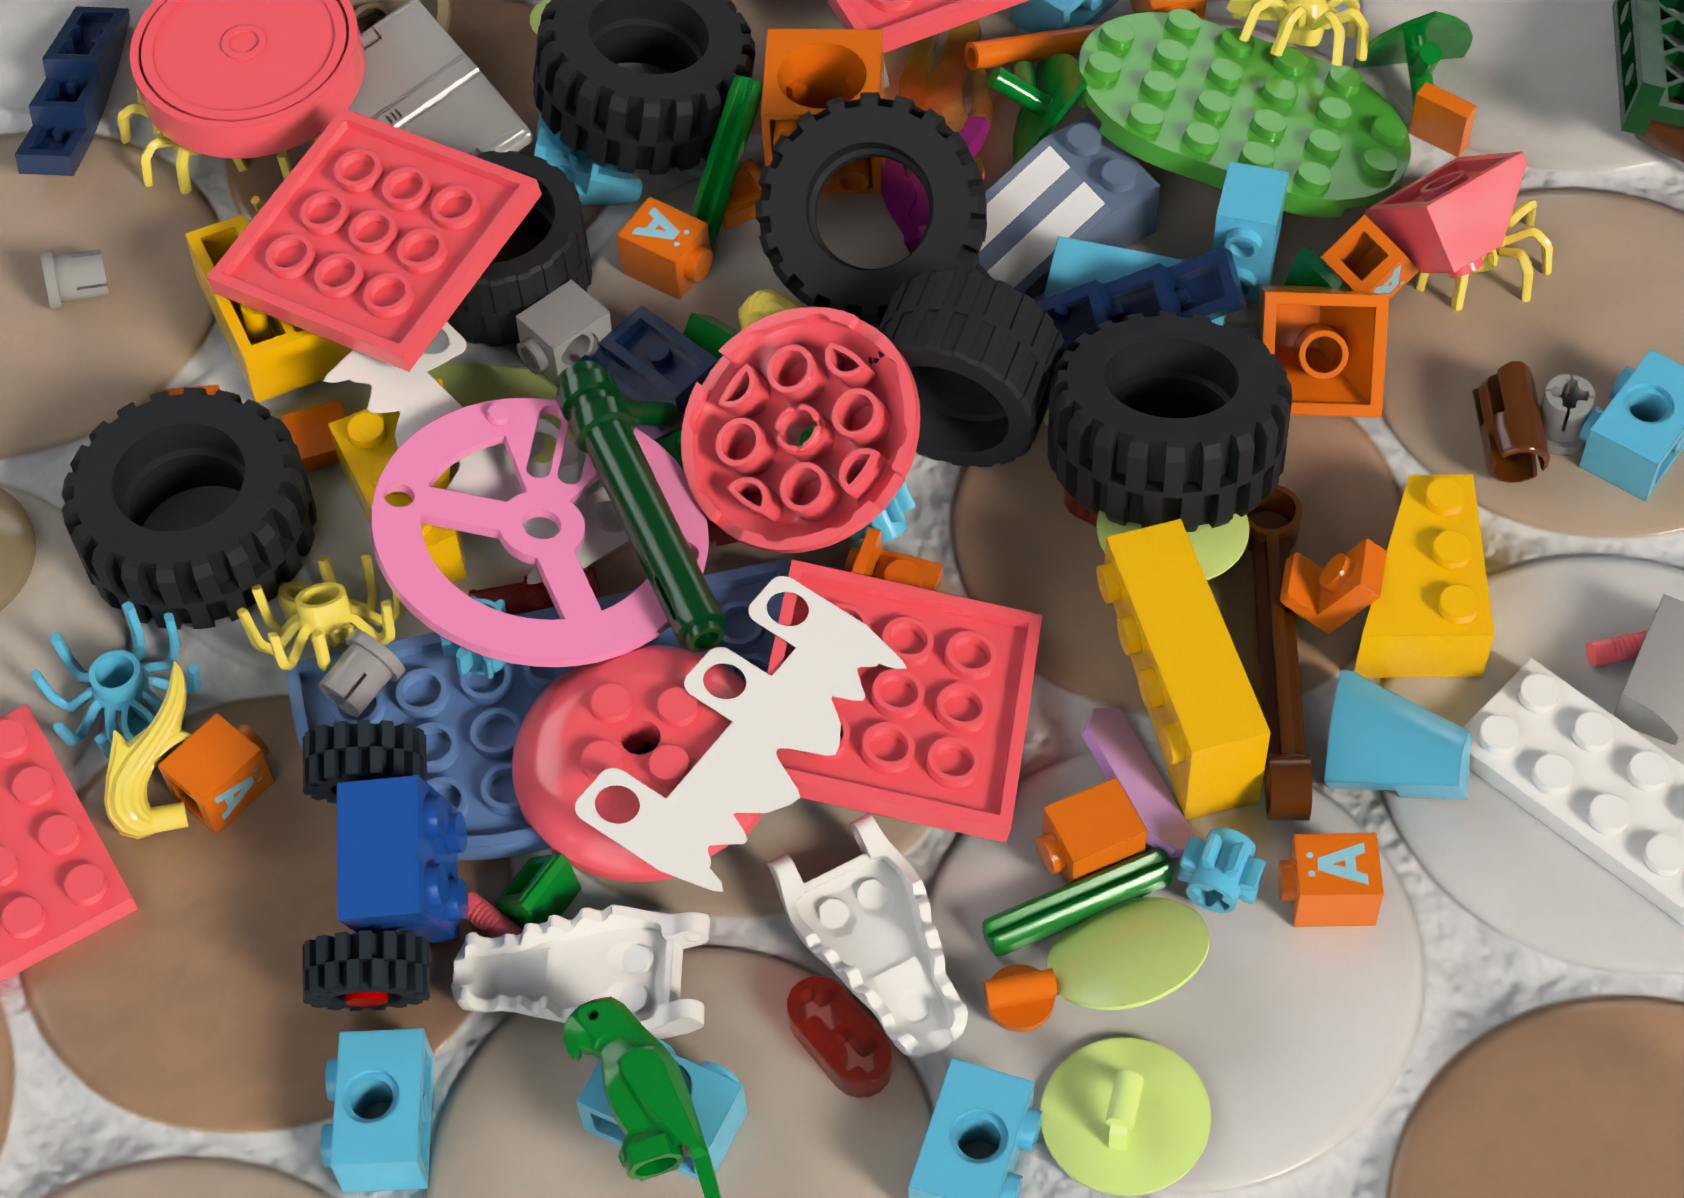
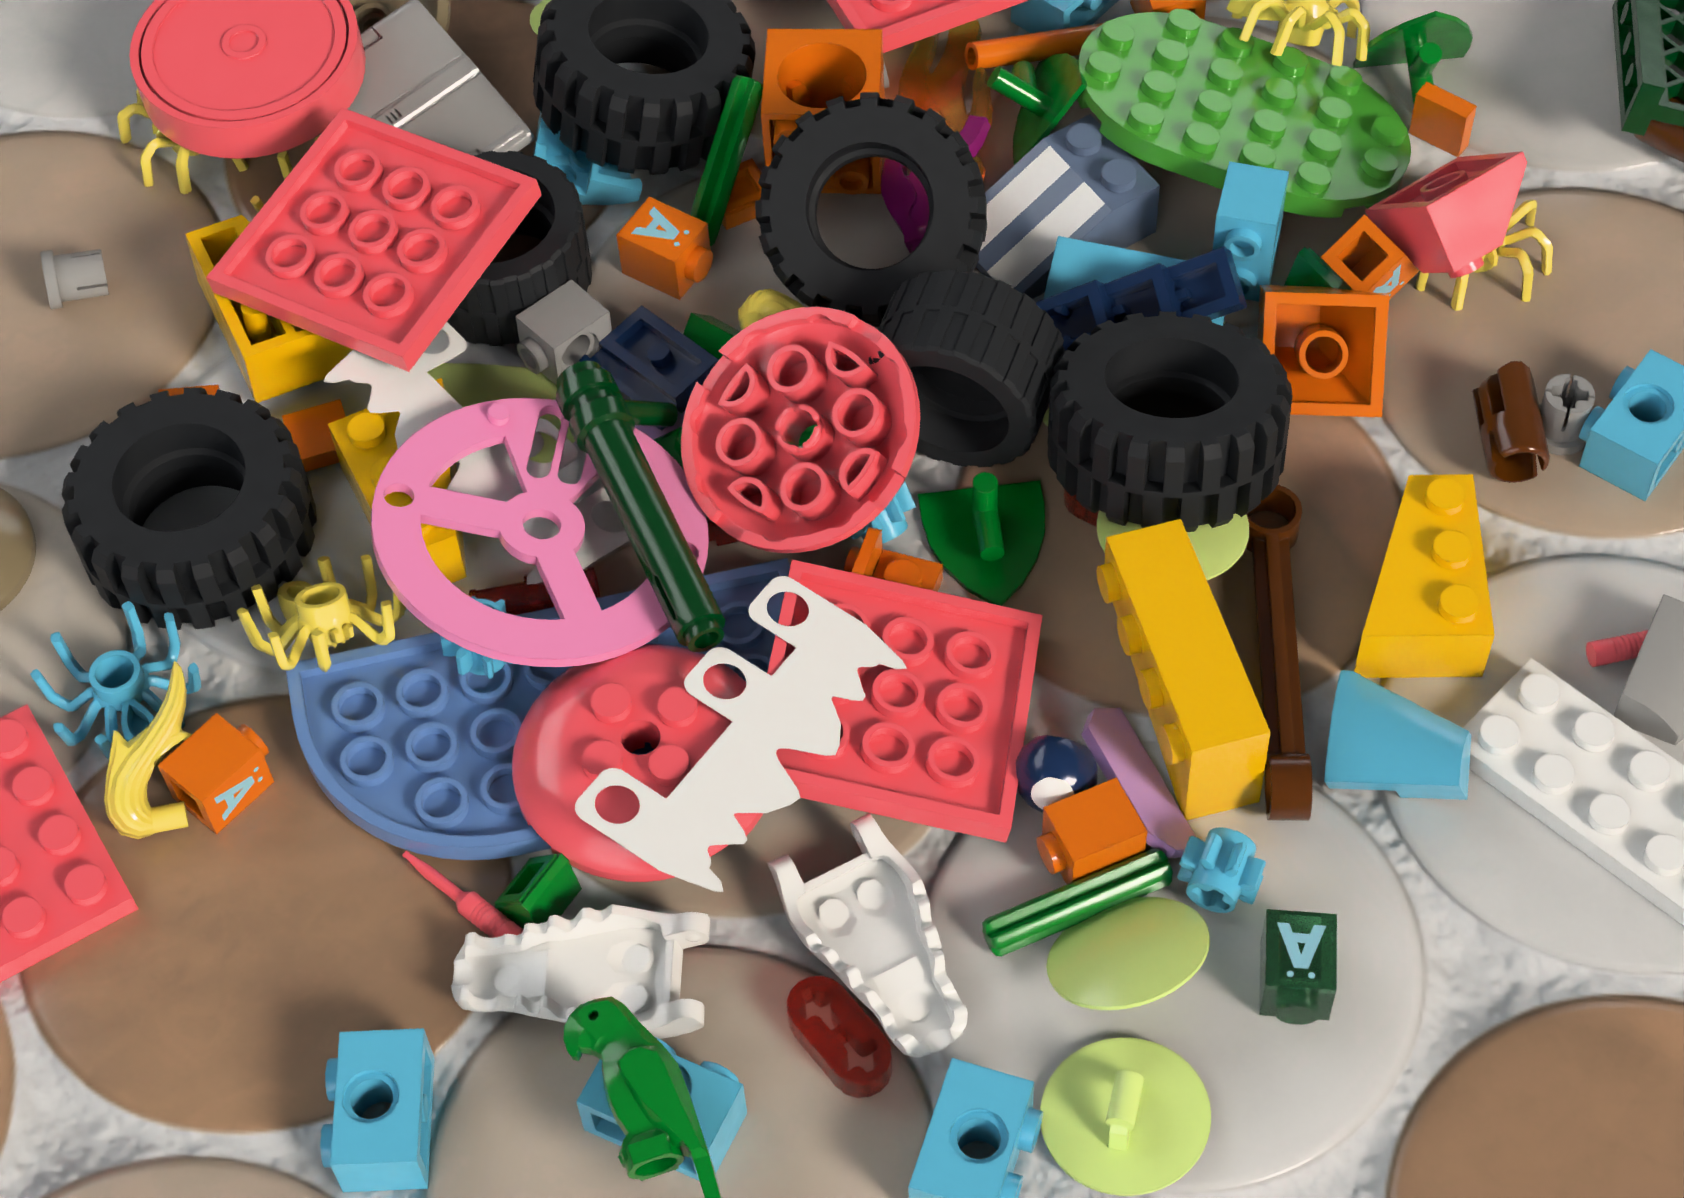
dark blue slope [15,6,130,176] -> none
brick [303,719,468,1011] -> none
light grey bush [318,629,405,717] -> none
orange plate [983,964,1058,1032] -> none
orange brick [1277,833,1384,927] -> none
orange bracket [1280,538,1387,634] -> none
none -> green shield [918,472,1045,606]
none -> dark blue piece [1016,735,1098,813]
none -> clear green brick [1259,909,1337,1025]

